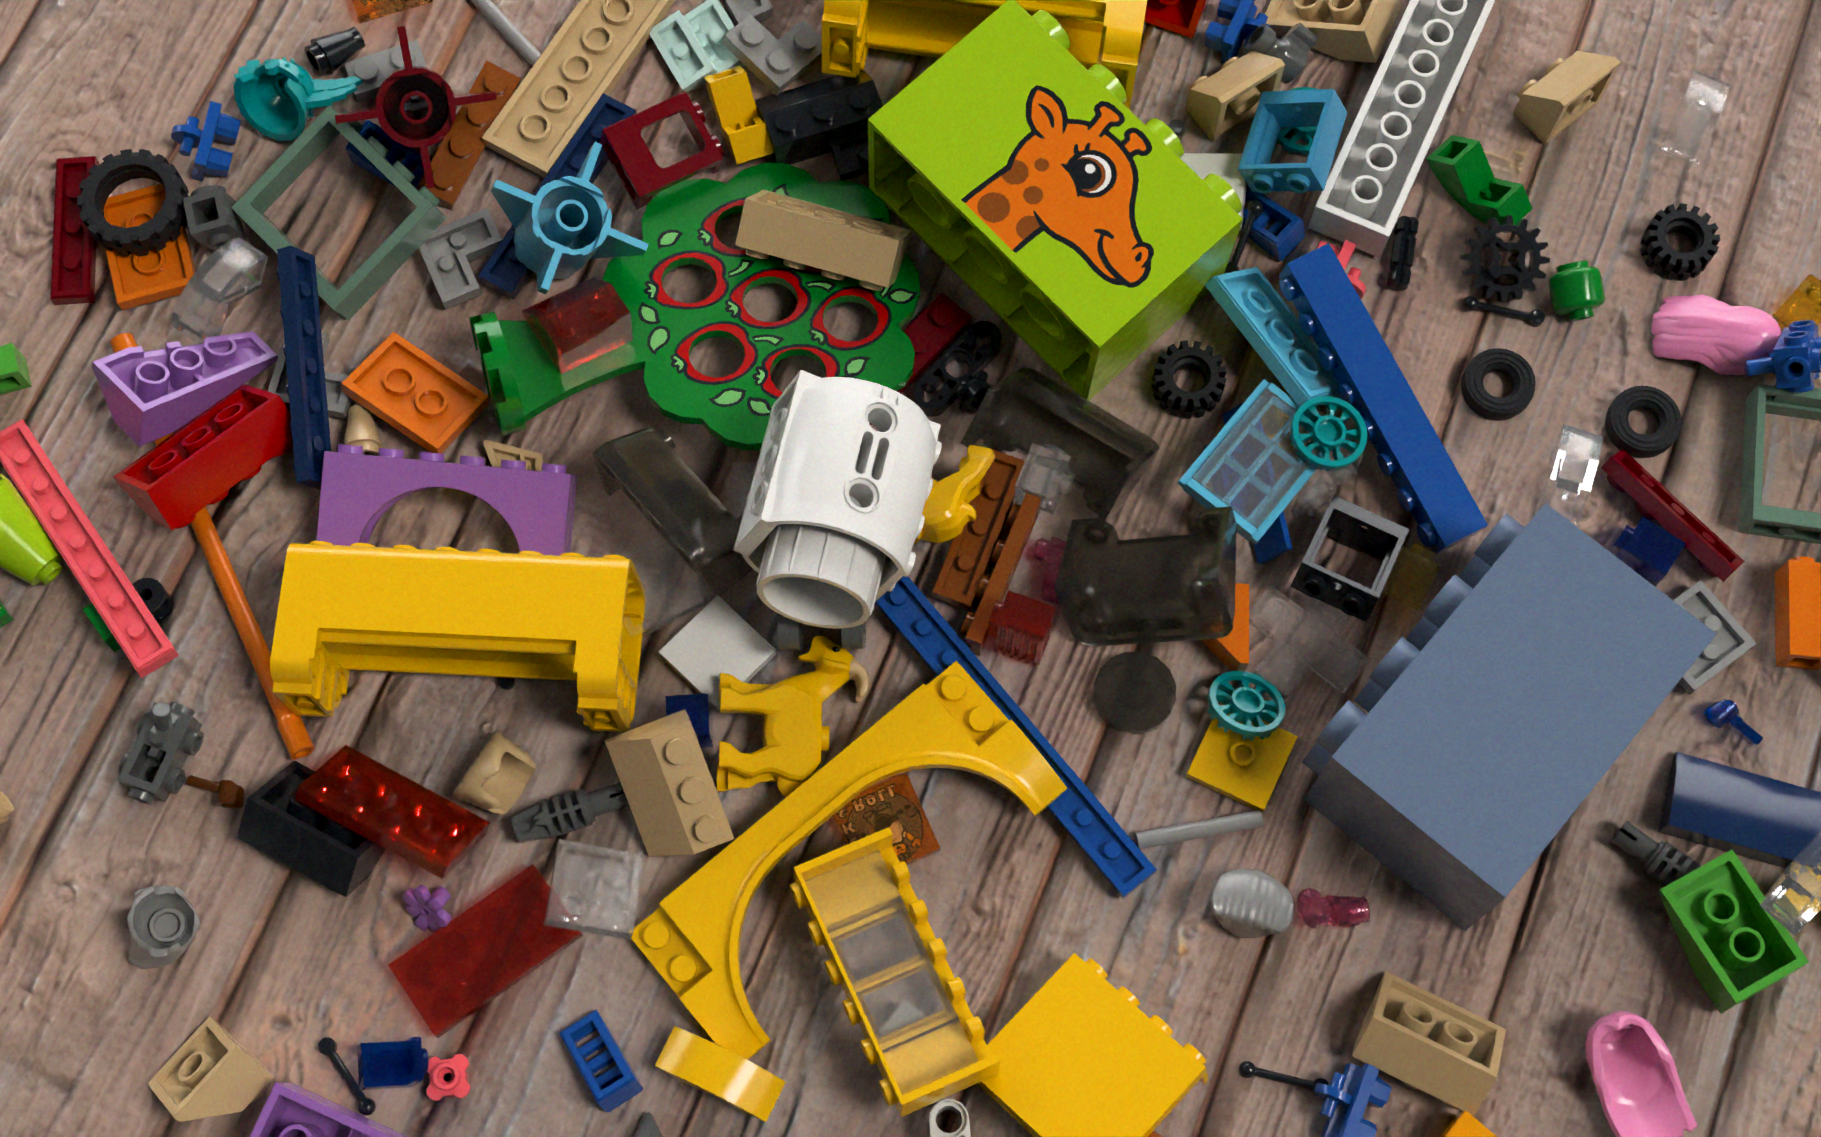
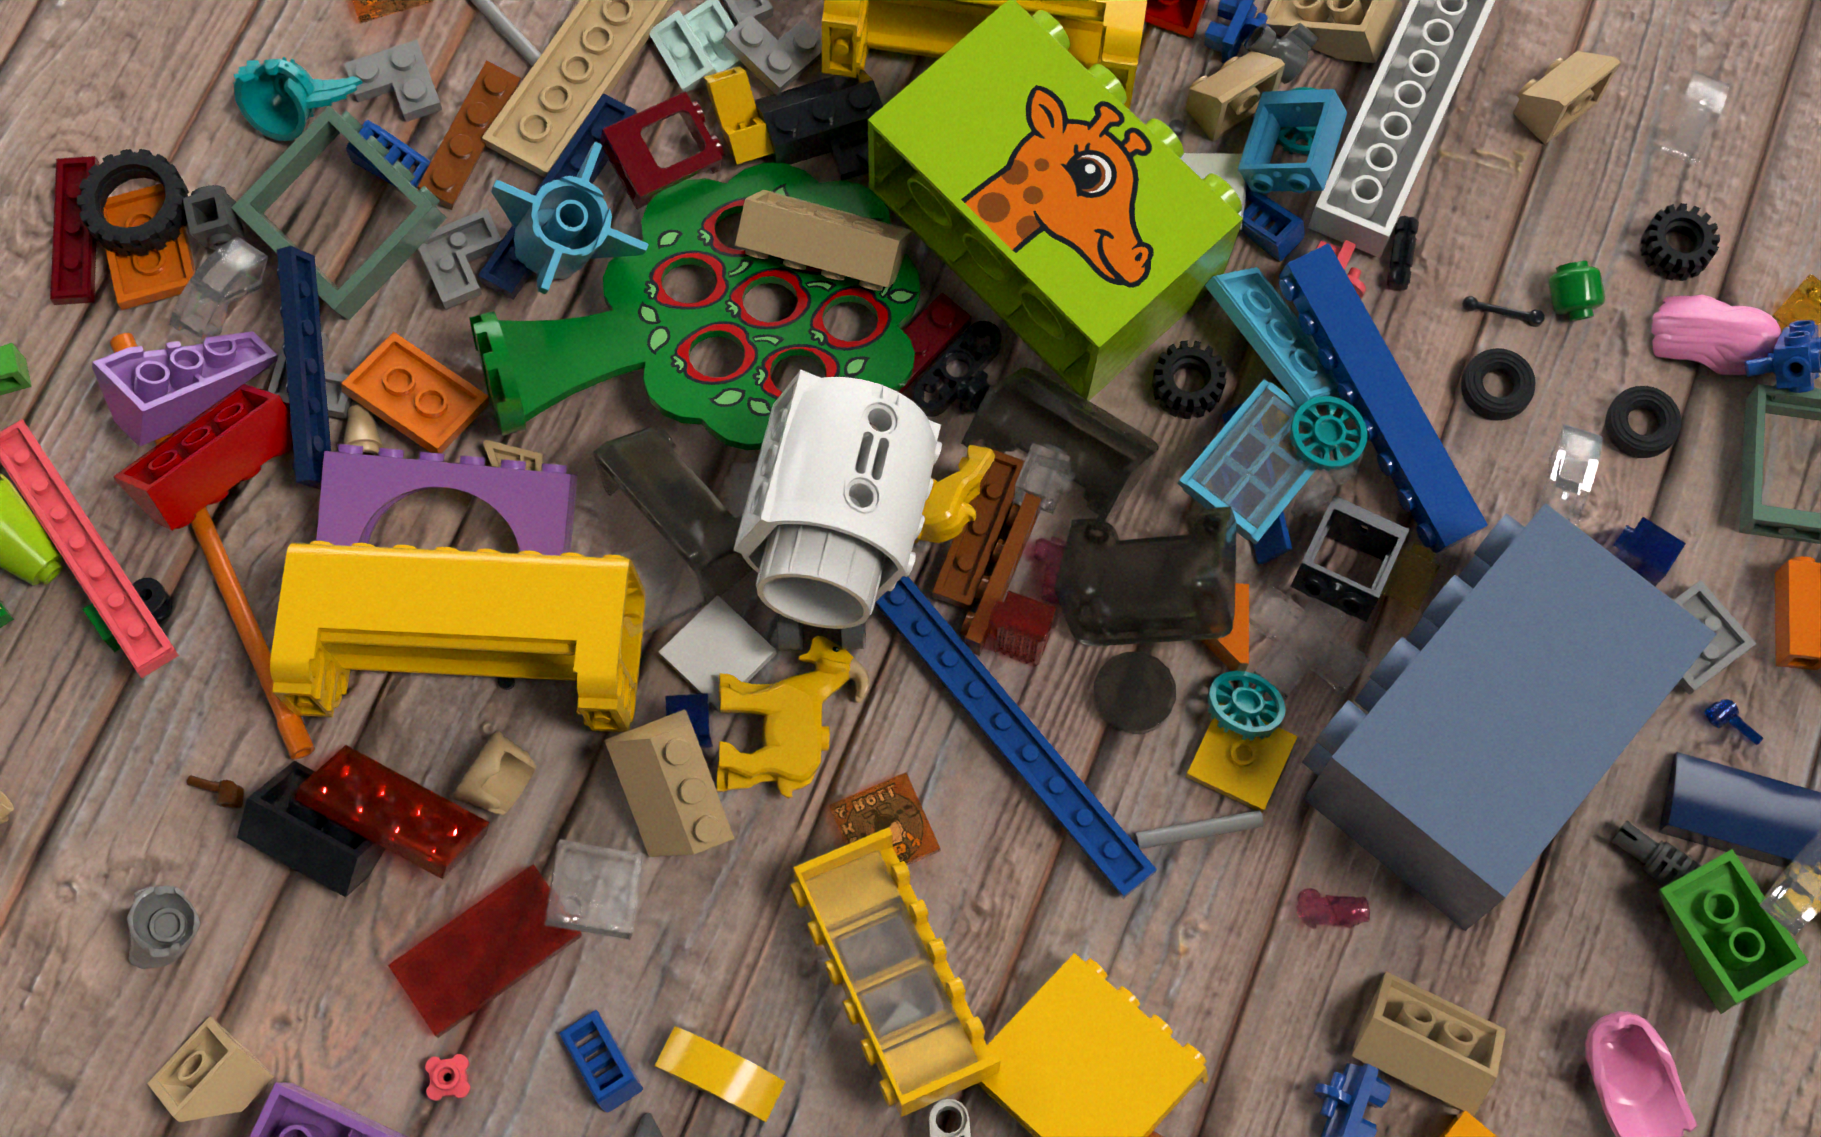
dark grey brick [117,702,204,805] -> none
blue hips [171,101,241,181] -> none
black cone [304,27,365,75] -> none
black hinge [318,1037,376,1116] -> none
dark red brick [335,26,497,188] -> none
clear blue bracket [357,1037,429,1090] -> none
medium lavender plant [402,885,451,933] -> none
dark grey hinge [511,781,630,843] -> none
clear red slope [522,277,633,374] -> none
yellow piece [628,660,1067,1060] -> none
light grey hair [1211,869,1294,938] -> none
black hinge [1224,200,1263,274] -> none
black hinge [1239,1061,1329,1096] -> none
green brick [1426,135,1533,233] -> none
black gear [1460,215,1550,302] -> none
dark red plate [1601,449,1745,582] -> none

